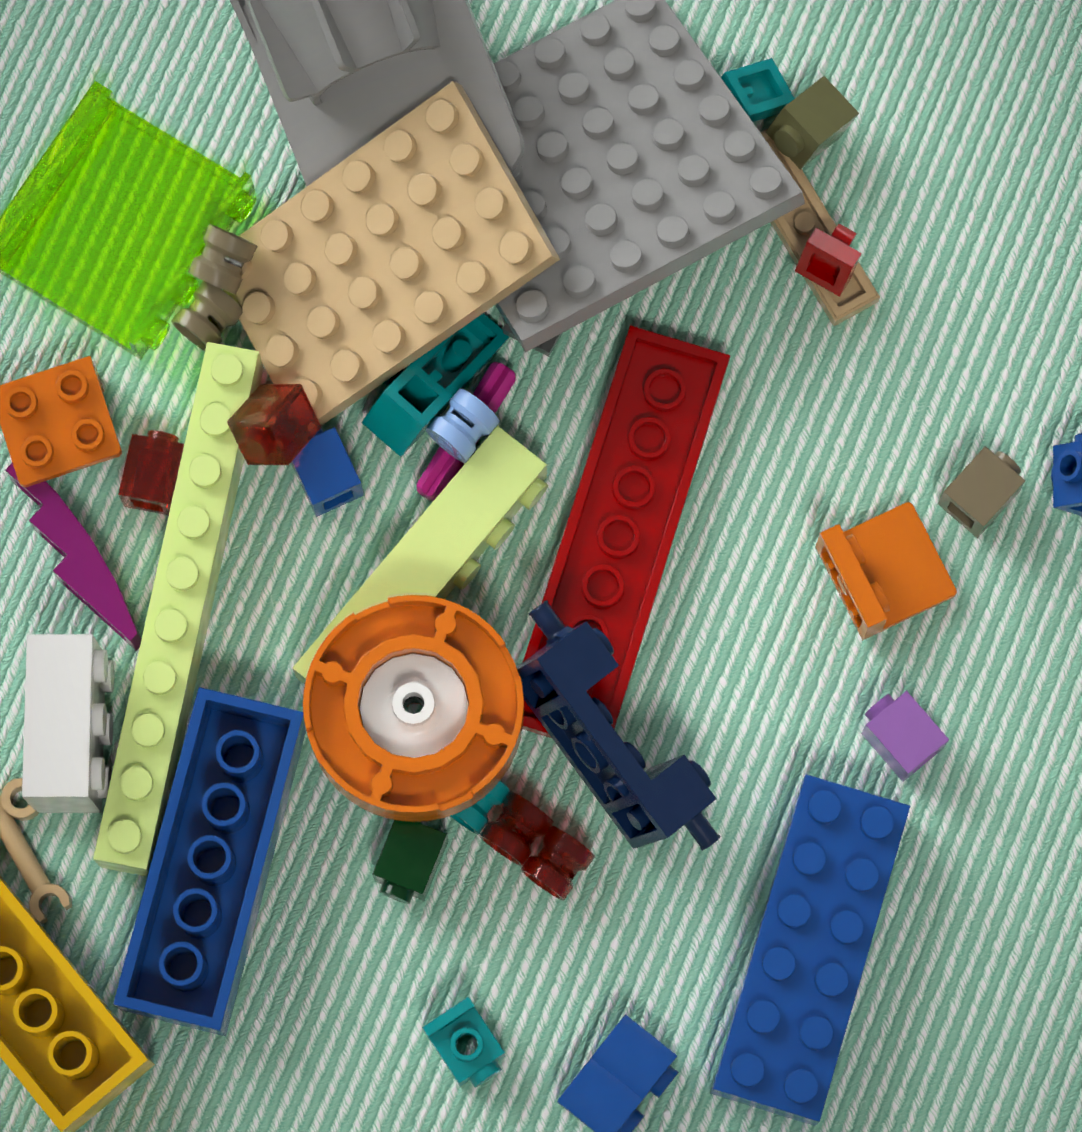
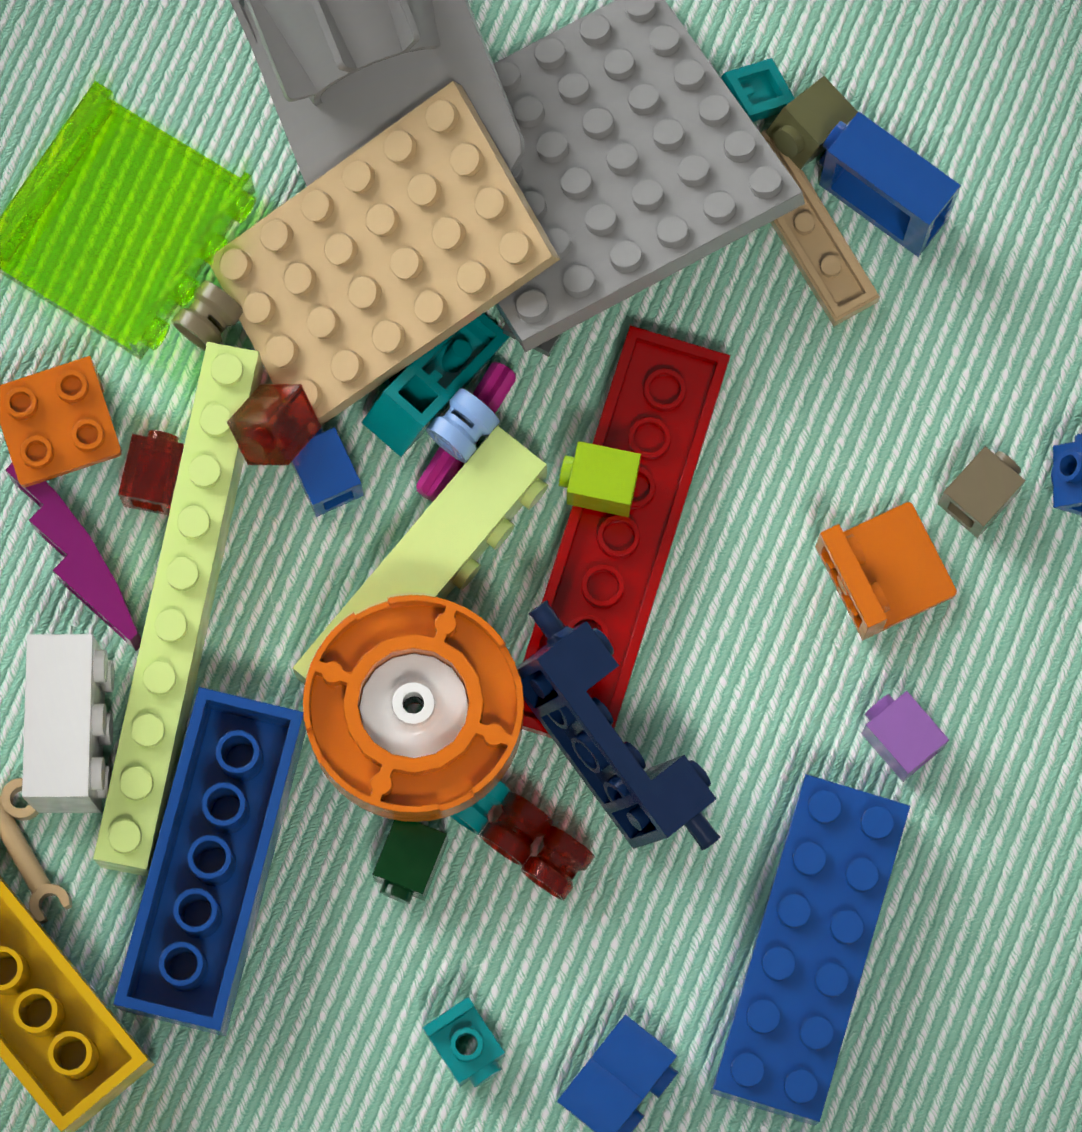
dark tan wheel [188,224,258,294] -> none
red tile [795,224,862,297] -> none
none -> lime brick [558,441,641,517]
none -> blue window [819,111,961,257]

